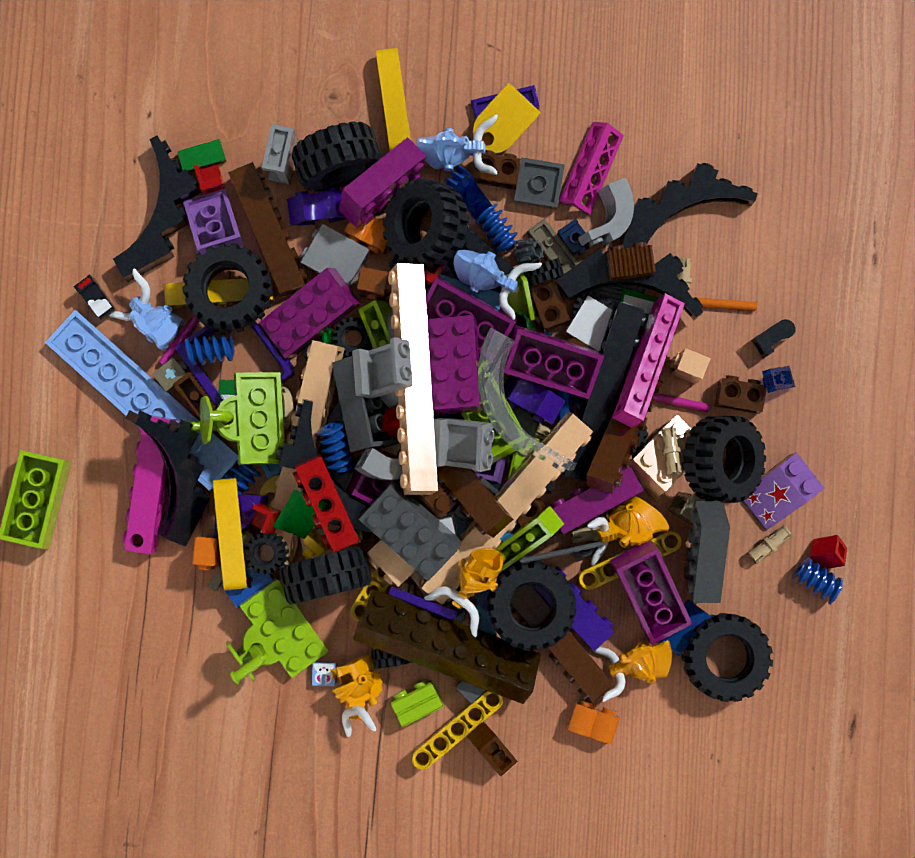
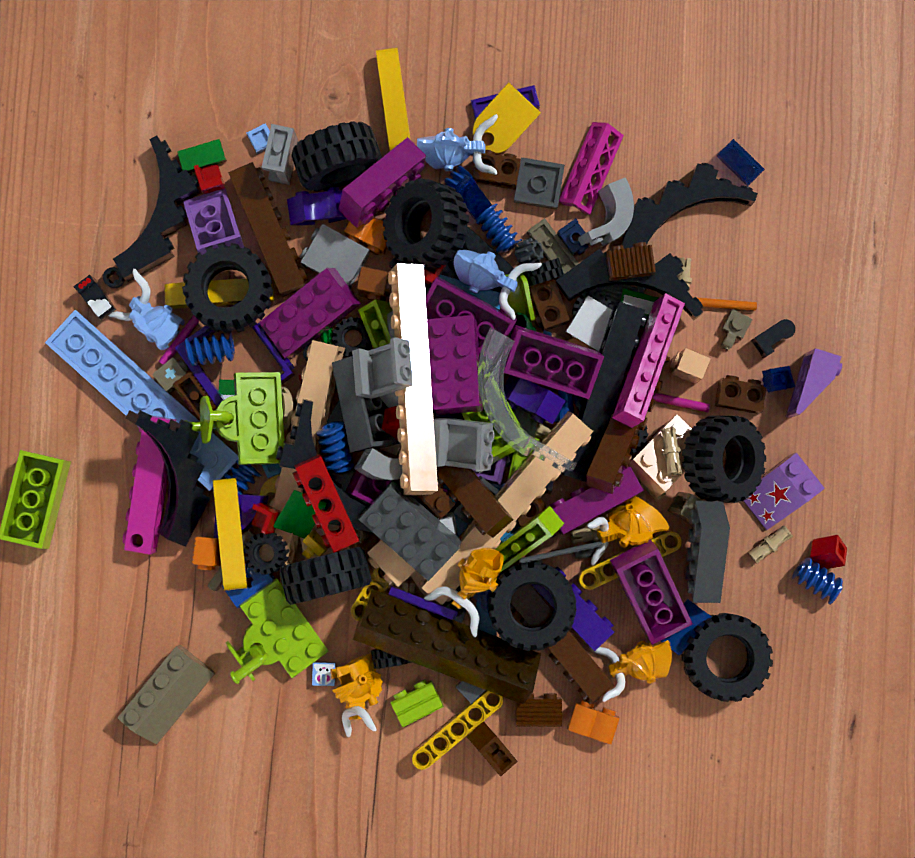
none -> black bush [103,267,125,289]
none -> dark tan slope [117,645,215,744]
none -> light blue tile [246,123,270,154]
none -> reddish brown brick [516,693,562,727]
none -> clear blue plate [717,139,765,186]
none -> dark tan plate [720,309,752,350]
none -> medium lavender slope [786,348,842,418]

